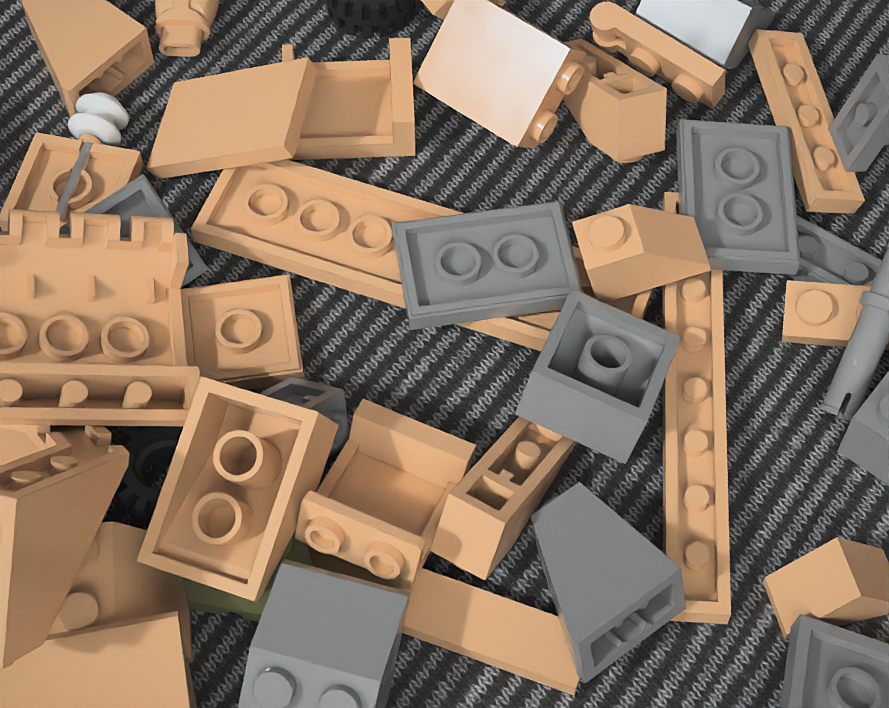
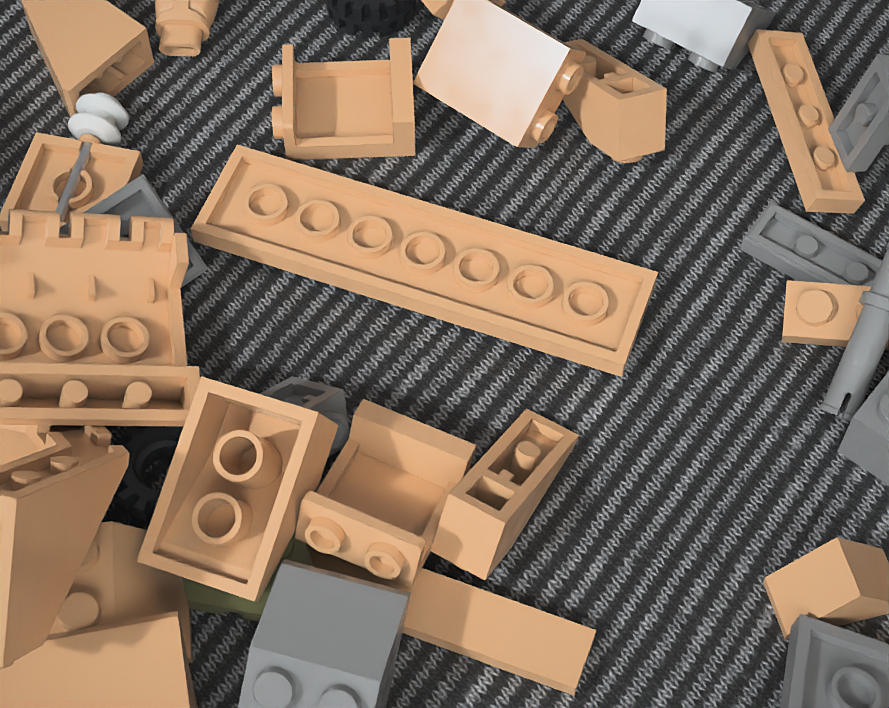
light nougat tile [147,57,318,179] -> none
light nougat tile [181,274,304,390] -> none
light grey tile [392,201,584,330] -> none
light grey slope [515,288,681,464] -> none
light grey slope [530,482,686,683] -> none
light nougat slope [572,204,711,303] -> none
light nougat plate [590,2,725,109] -> none
light nougat plate [662,192,731,624] -> none
light grey tile [676,119,801,275] -> none

